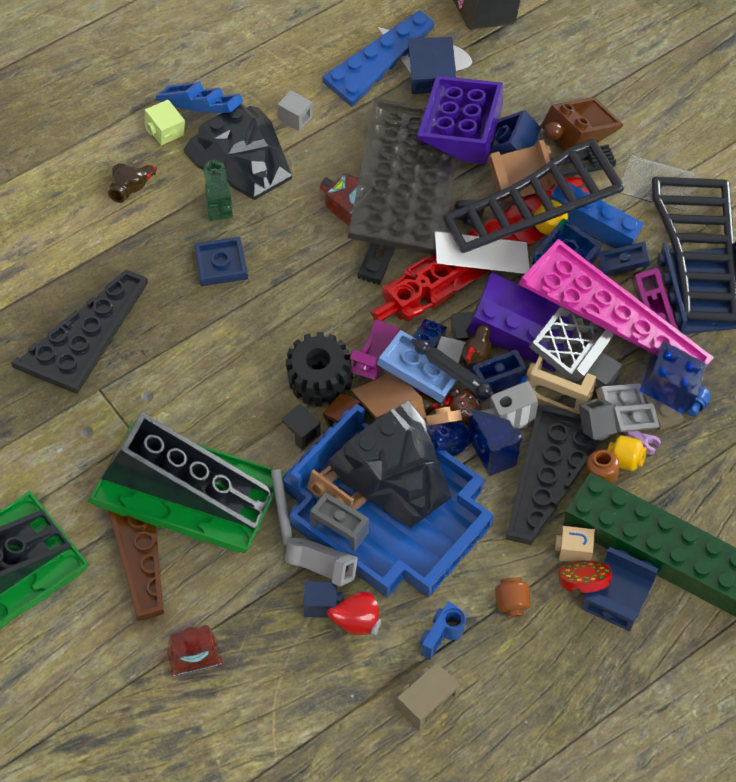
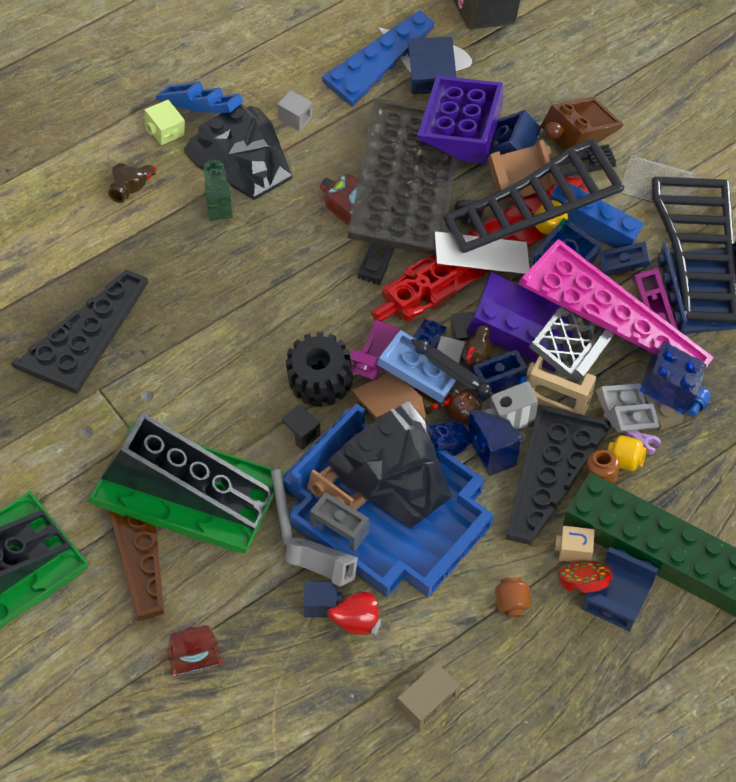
dark blue tile [194,237,248,286] -> none
reddish brown panel [323,393,366,428] -> none
blue plate [420,601,466,660] -> none
light nougat plate [423,407,462,426] -> none
dark grey brick [578,398,617,440] -> none
dark grey brick [584,352,622,394] -> none

